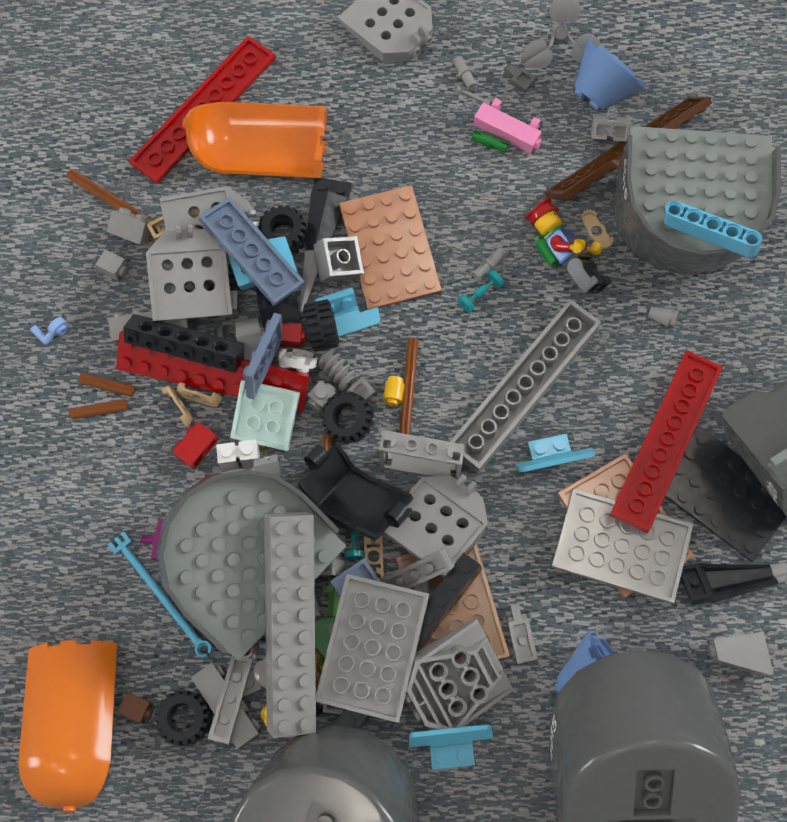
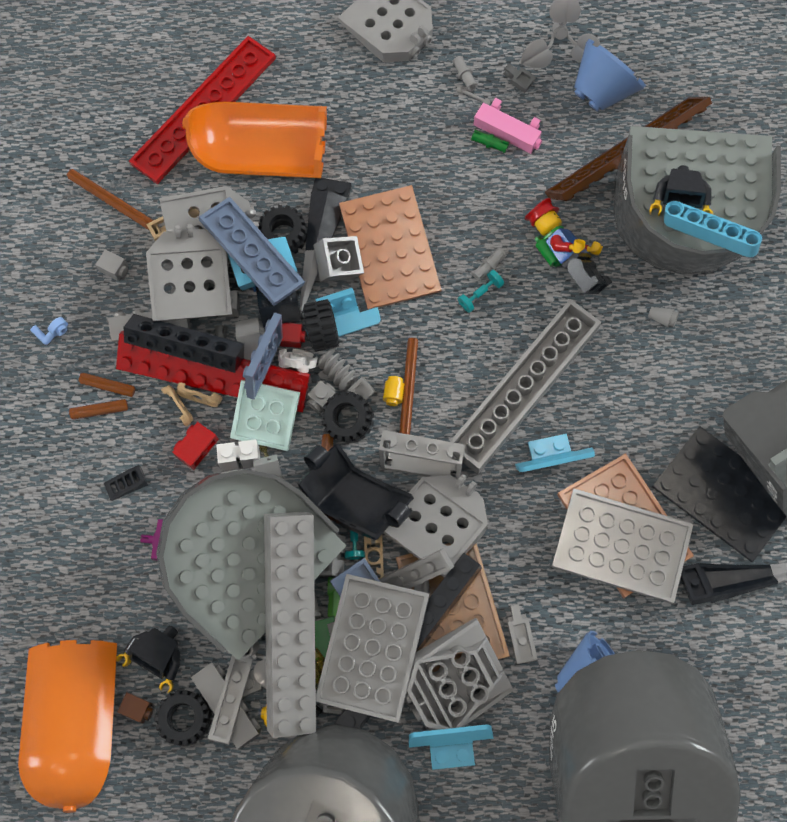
light grey brick [106,207,152,244] -> none
medium azure hinge [108,531,213,658] -> none
tan piece [581,209,613,250] -> none
light grey piece [590,105,631,142] -> none
red plate [609,350,723,534] -> none
light grey slope [708,632,774,676] -> none
none -> black slope [104,465,148,501]
none -> black torso [116,625,180,693]
none -> black torso [649,165,713,217]

